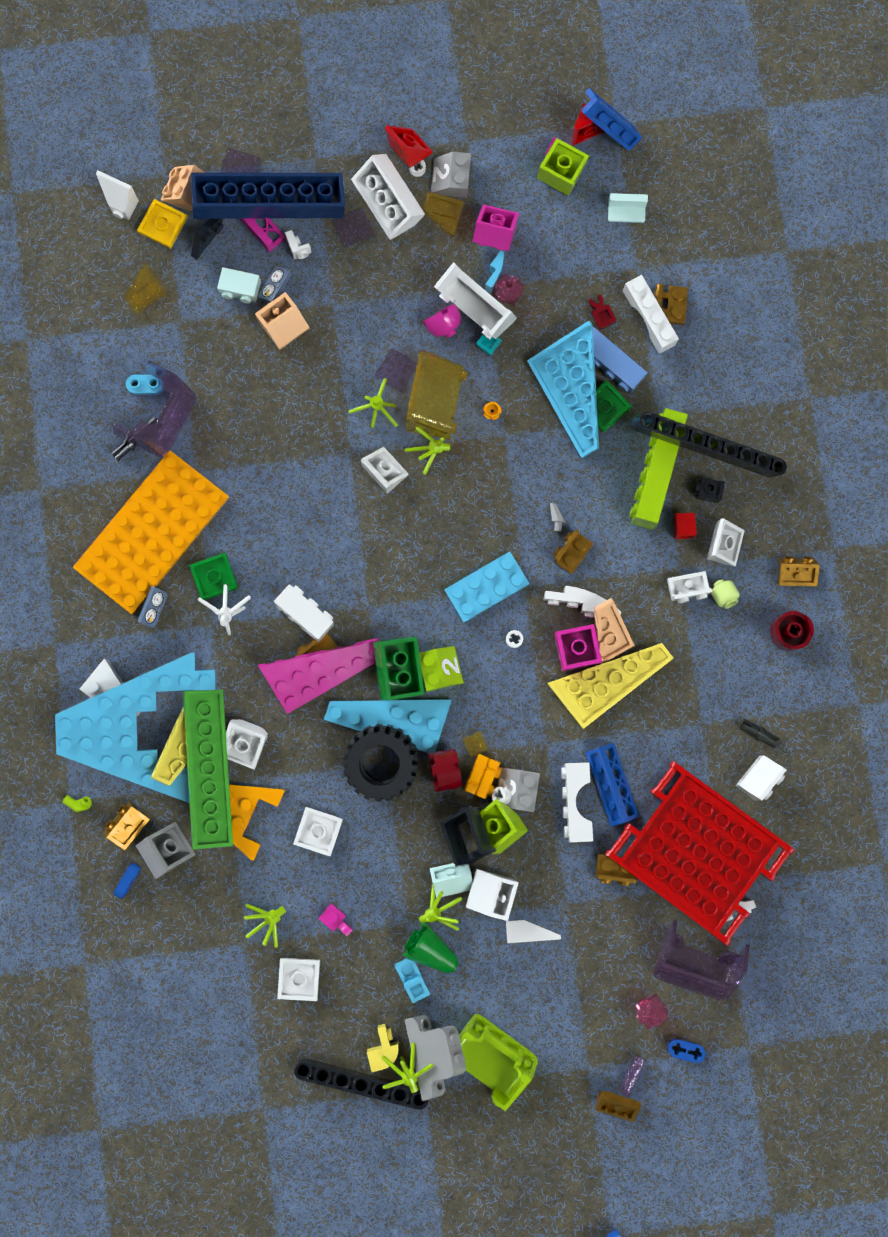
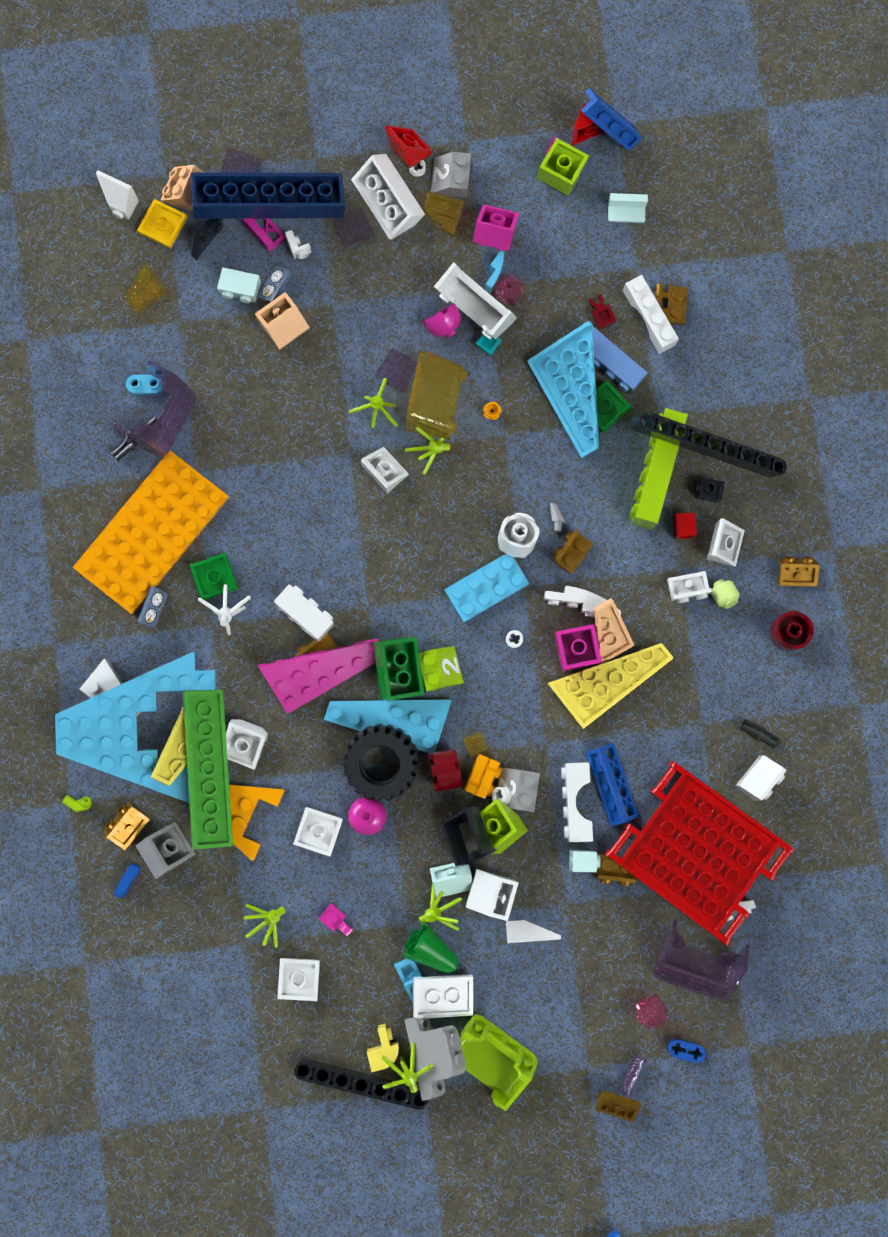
none -> dark pink cylinder [348,797,387,835]
none -> white plate [413,974,473,1019]
none -> white brick [498,513,539,558]
none -> light aqua brick [569,850,600,872]

